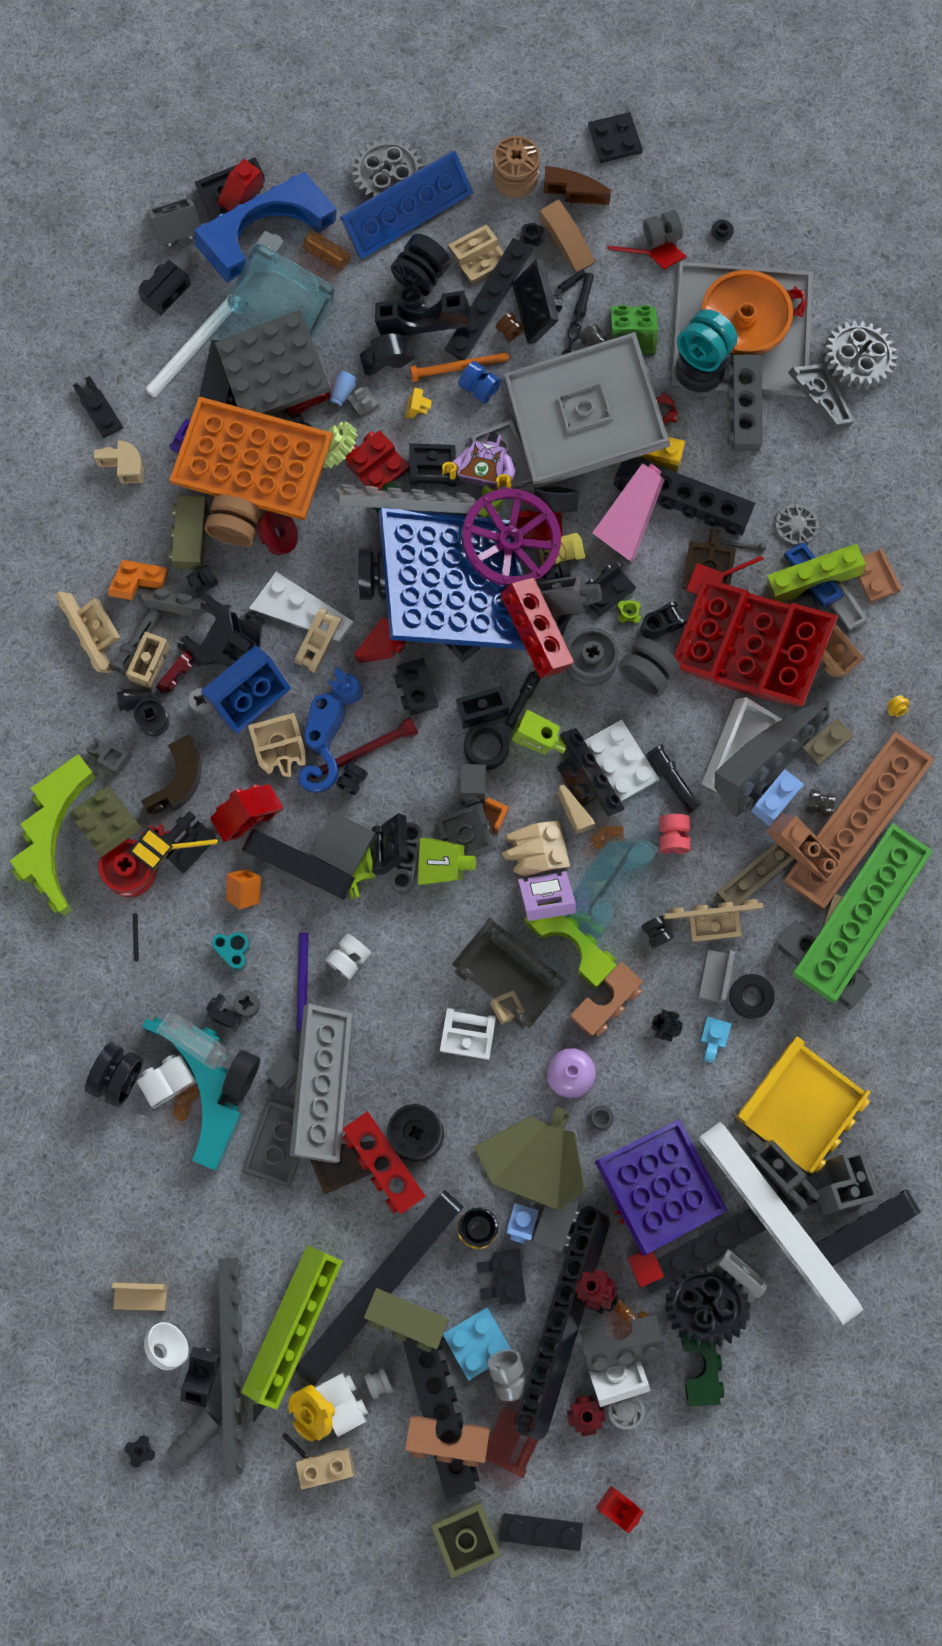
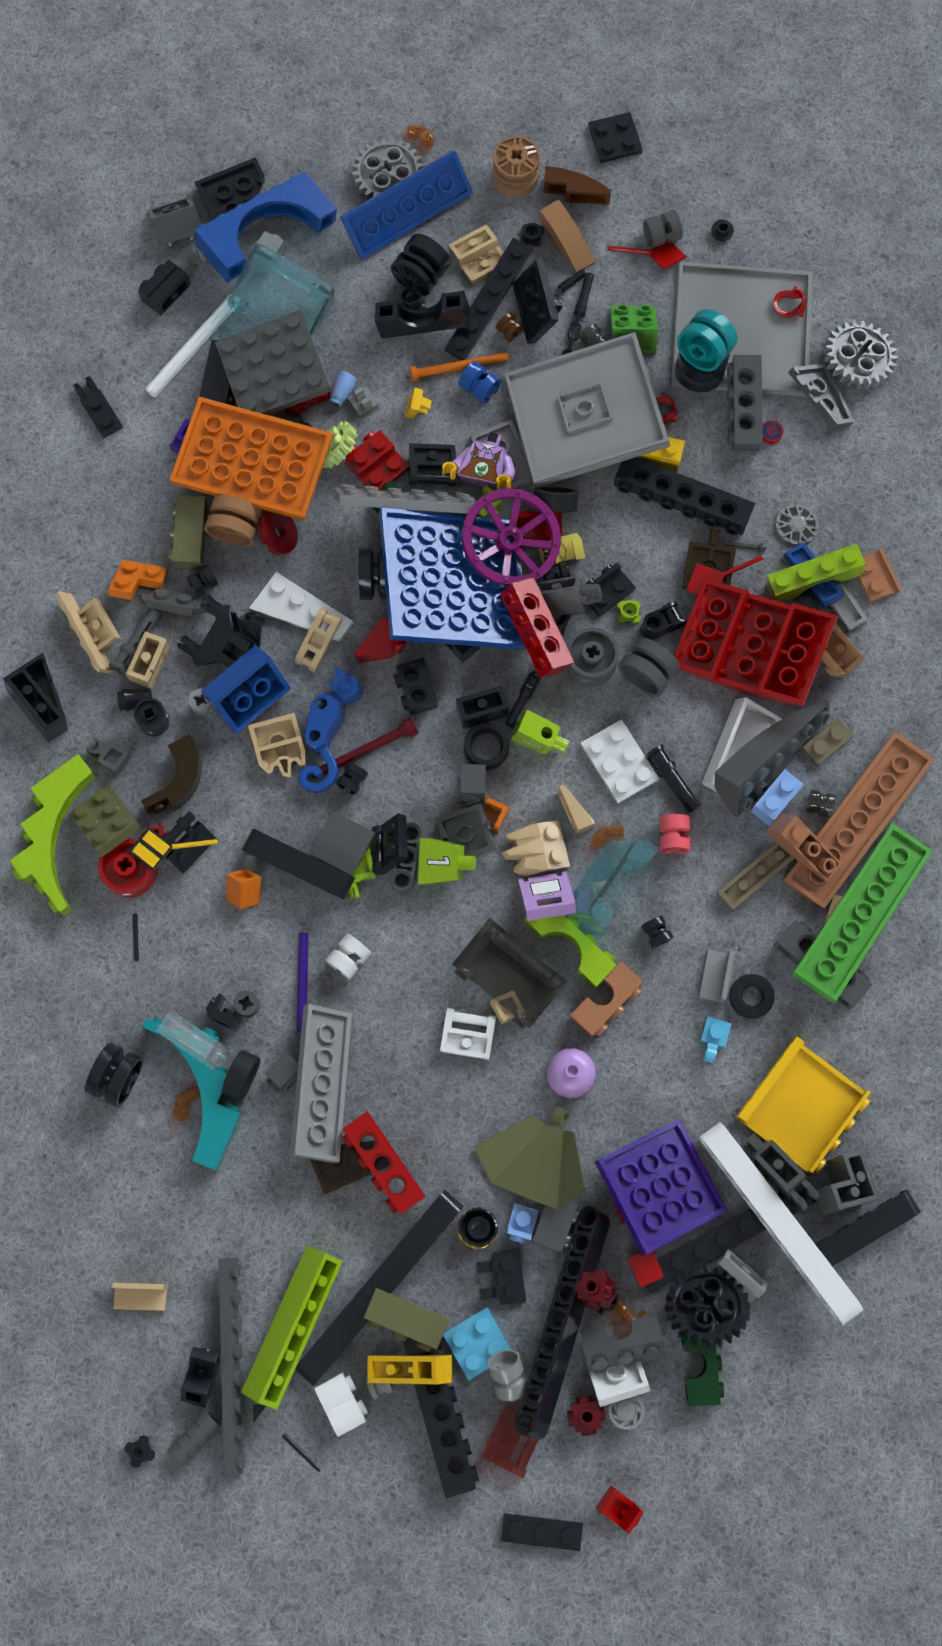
tan brick [94,440,144,483] -> none
white brick [137,1054,197,1109] -> none
white piece [144,1322,188,1370] -> none
dark red plate [155,651,193,694] -> none
red brick [210,784,284,842] -> none
teal piece [211,932,250,971] -> none
red slope [217,159,264,212] -> none
dark grey tile [242,1099,301,1188] -> none
yellow plate [288,1385,335,1442] -> none
tan brick [296,1447,355,1490] -> none
clear orange axle [303,231,351,271] -> none
black brick [359,334,415,376] -> none
black wheel [387,1104,445,1162] -> none
nougat arch [405,1415,490,1467] -> none
olive brick [431,1500,502,1579] -> none
black bracket [557,728,625,816] -> none
dark grey plate [588,1105,614,1131] -> none
bright pink slope [592,463,664,562] -> none
black gear [651,1009,683,1042] -> none
tan bracket [663,899,764,942] -> none
orange dish [701,270,793,355] -> none
yellow plate [886,695,910,717] -> none
none -> black wedge [3,653,68,743]
none -> yellow slope [367,1355,452,1384]
none -> clear orange arm [407,124,435,148]
none -> tile [762,420,784,444]

